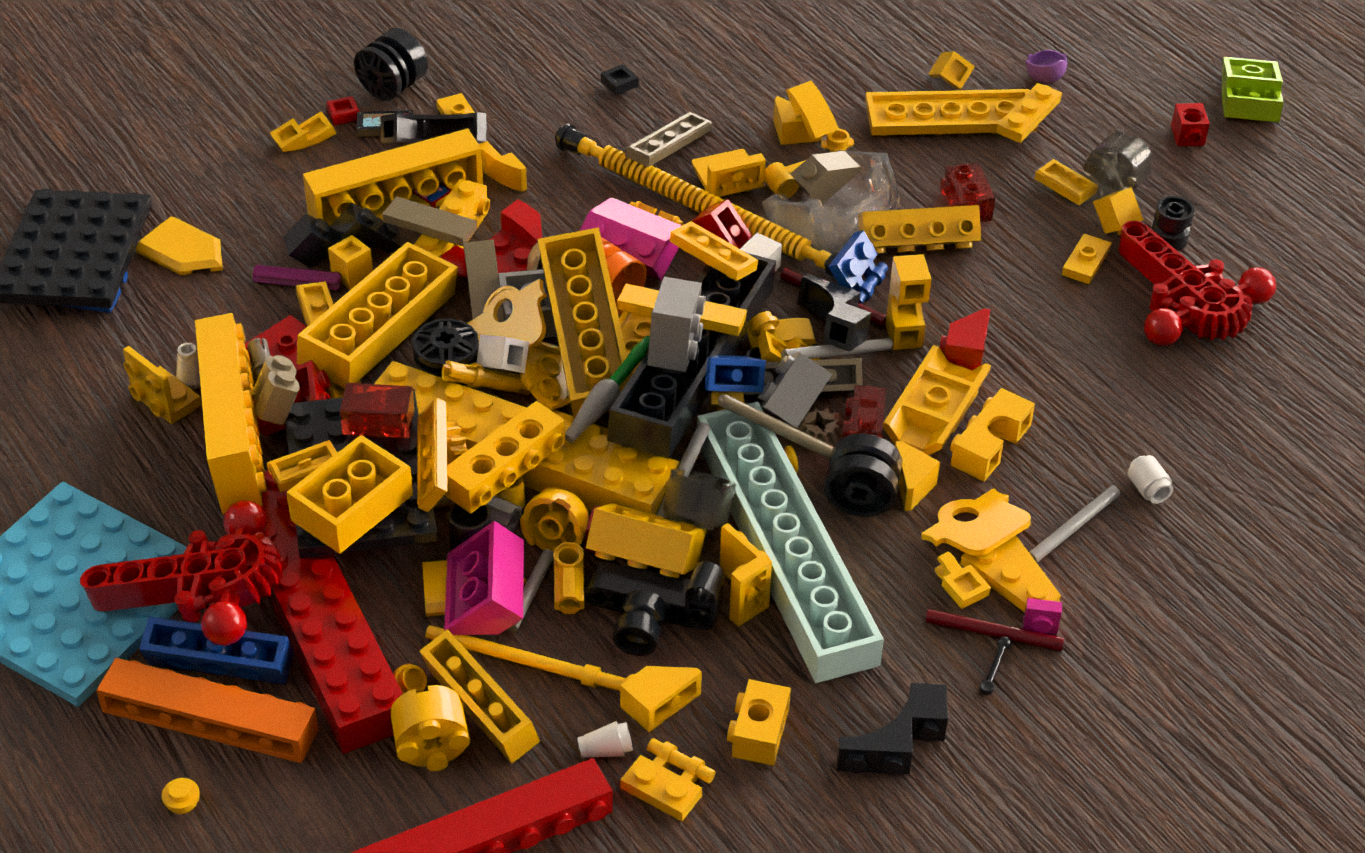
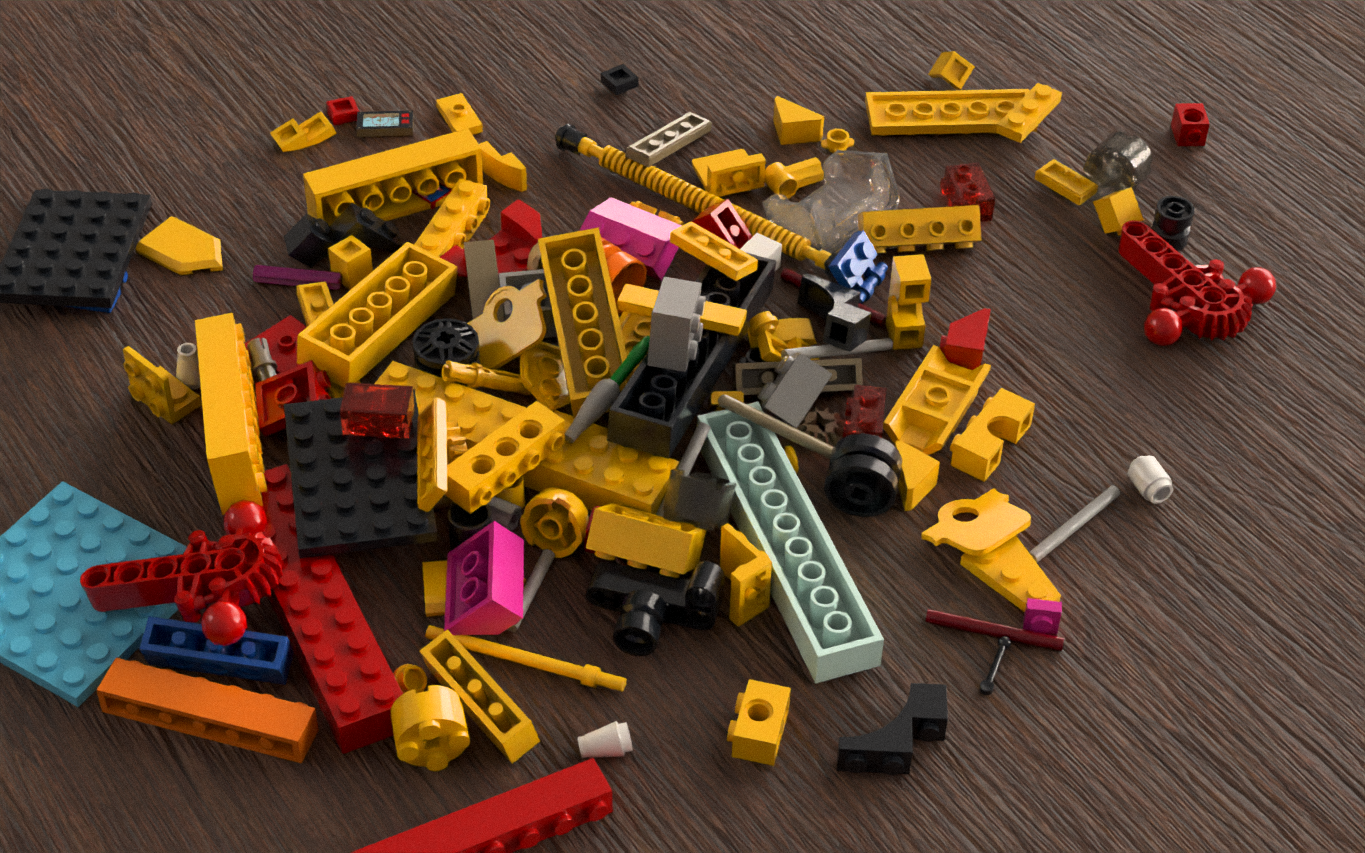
yellow plate [162,778,200,814] -> none
dark tan brick [252,355,300,425] -> none
yellow tile [267,440,337,492] -> none
yellow brick [287,435,413,554] -> none
black wheel [353,28,428,101] -> none
black arch [381,112,487,146] -> none
dark tan tile [382,196,477,246] -> none
white brick [476,335,529,373] -> none
yellow piece [553,542,584,614] -> none
yellow slope [620,666,702,732] -> none
yellow plate [620,738,716,822] -> none
blue slope [705,355,766,392] -> none
yellow slope [786,81,839,141] -> none
dark tan slope [791,151,862,207] -> none
yellow plate [935,552,991,609] -> none
medium lavender hair [1025,49,1067,84] -> none
yellow plate [1062,233,1112,284] -> none
lime slope [1222,57,1284,122] -> none

